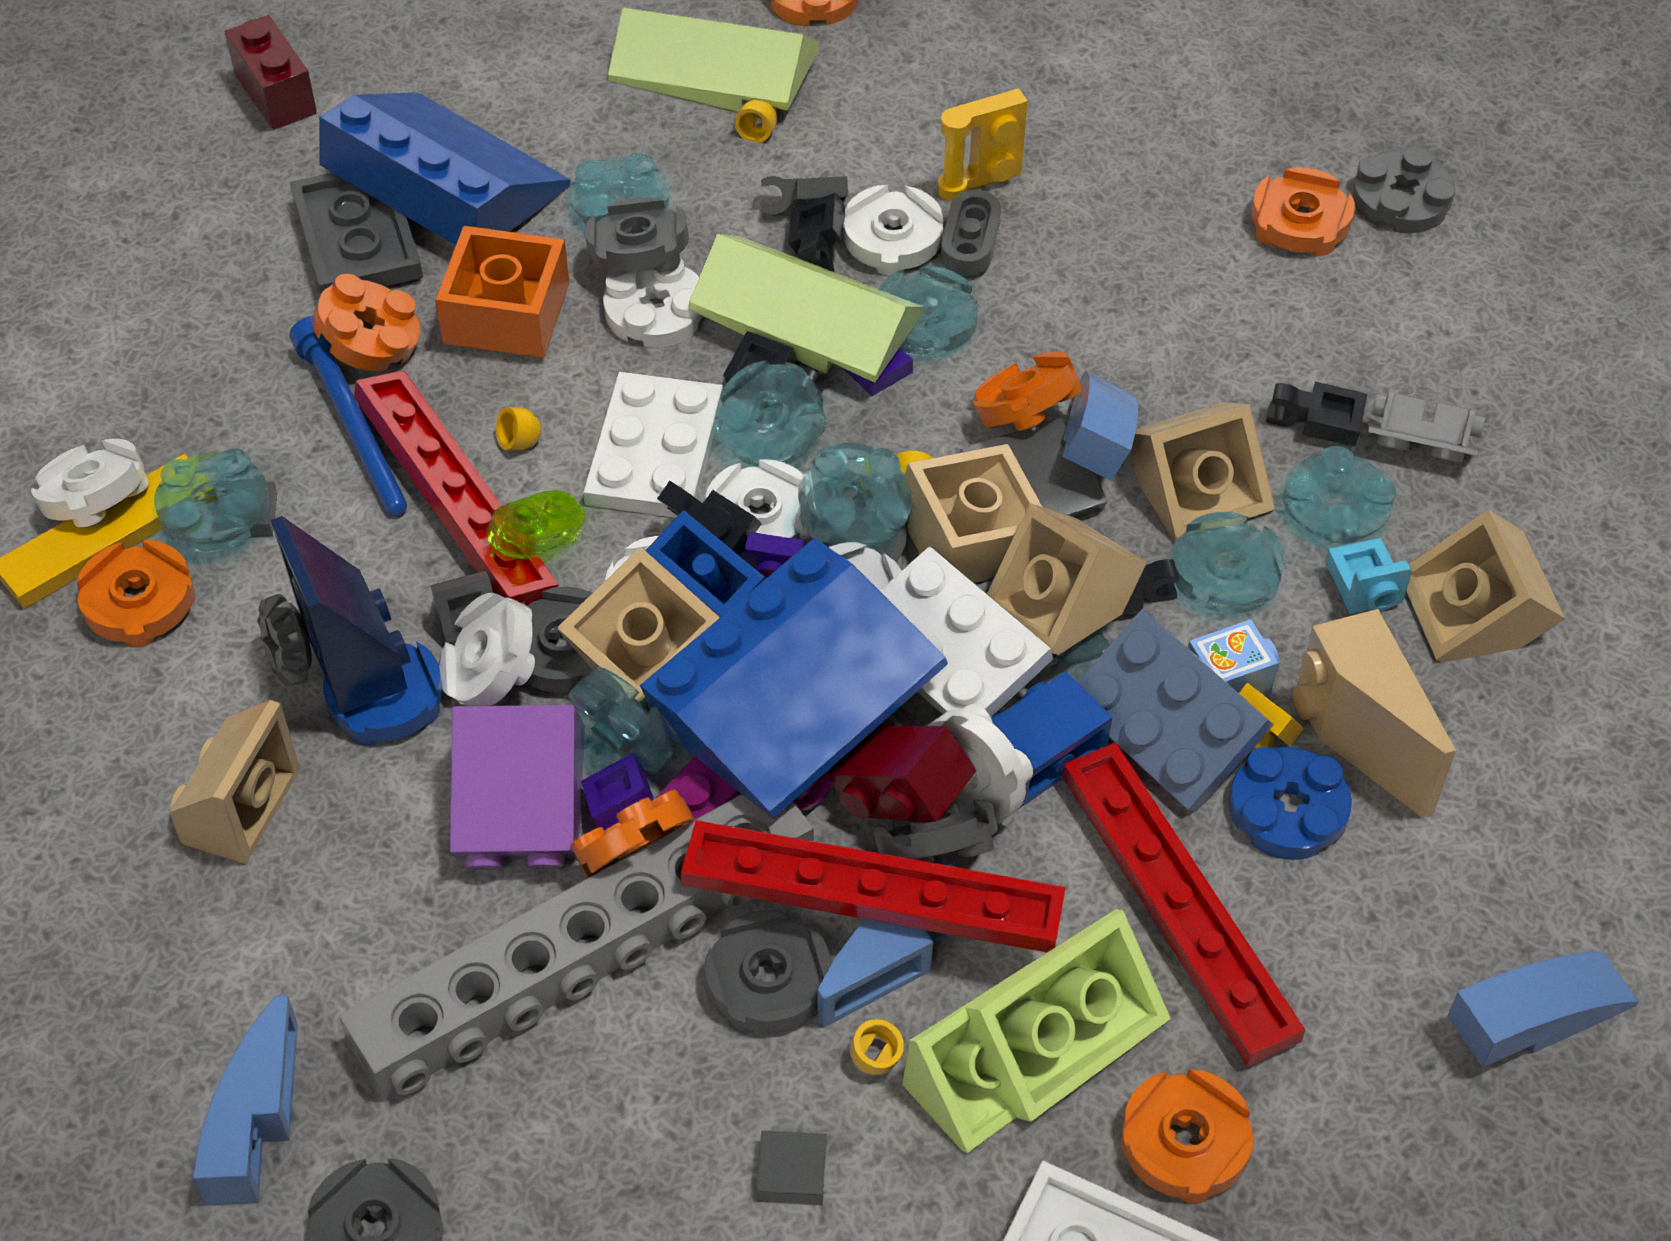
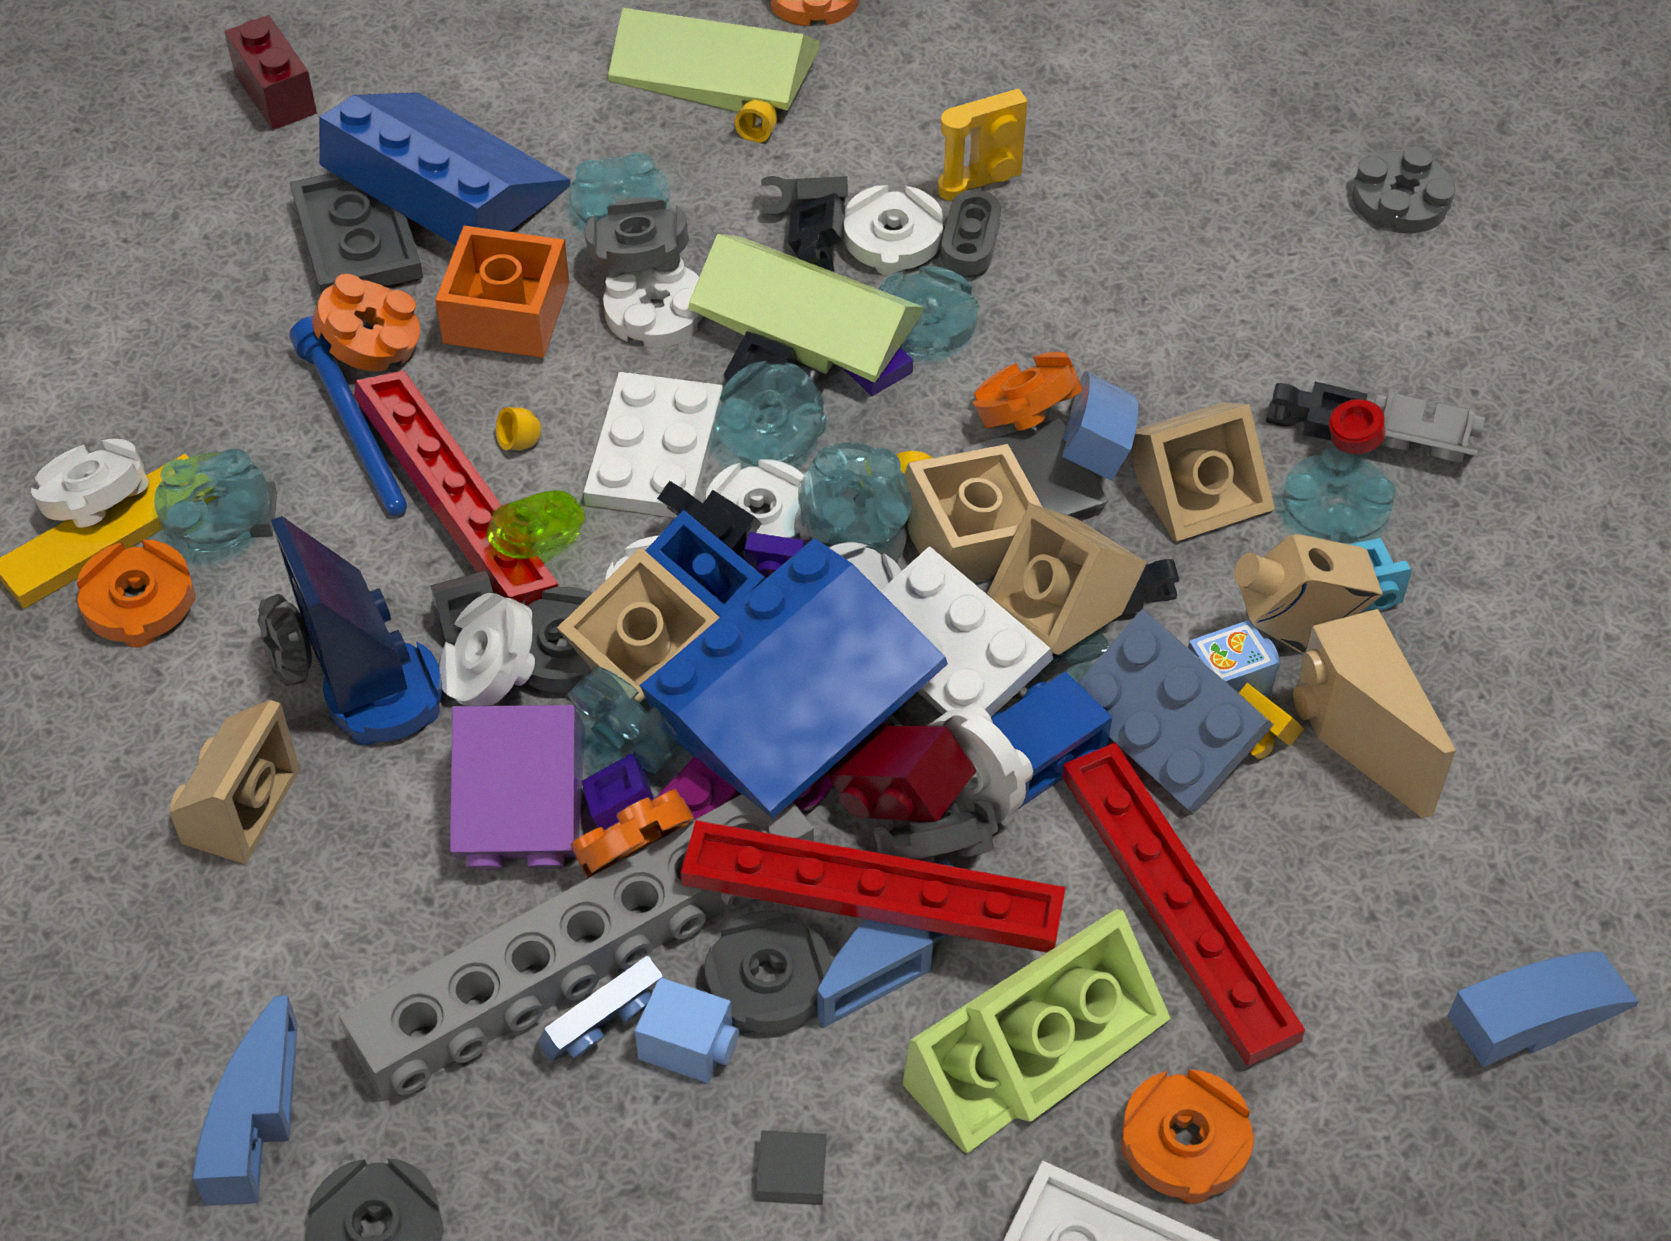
yellow hinge [850,1019,904,1076] -> none
clear light blue plate [1171,512,1286,614] -> none
blue plate [1229,747,1352,860] -> none
orange plate [1251,167,1355,256] -> none
tan slope [1406,509,1565,663] -> none
none -> plate [537,956,663,1062]
none -> light blue brick [635,977,739,1084]
none -> tan torso [1234,534,1383,654]
none -> red tile [1329,399,1386,454]

